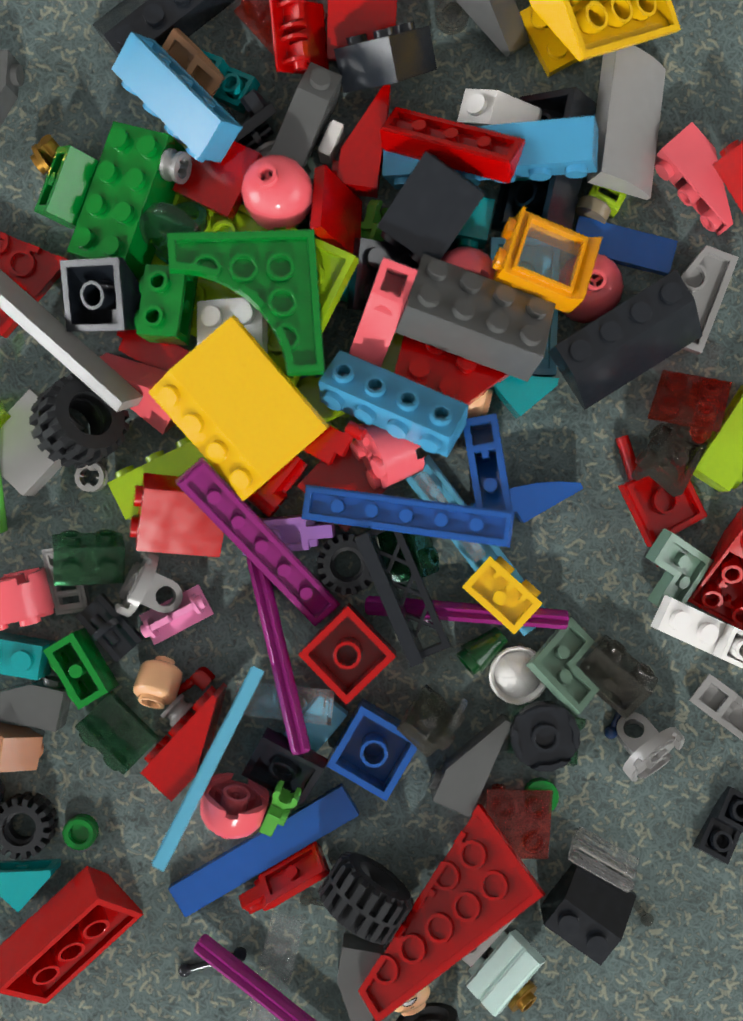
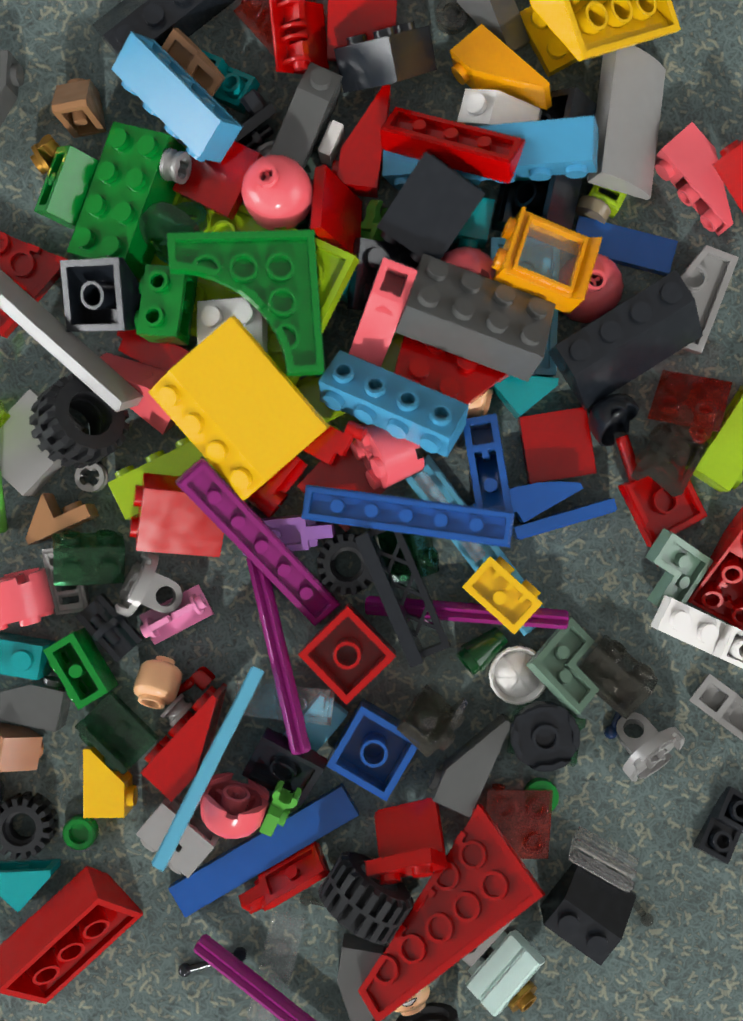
none -> medium nougat slope [25,493,99,545]
none -> medium nougat slope [51,78,107,138]
none -> yellow slope [83,742,138,818]
none -> light grey brick [136,797,220,878]
none -> red bracket [365,798,448,885]
none -> light orange slope [450,24,552,110]
none -> blue tile [512,498,618,540]
none -> red tile [518,407,597,484]
none -> black hair [588,393,640,446]

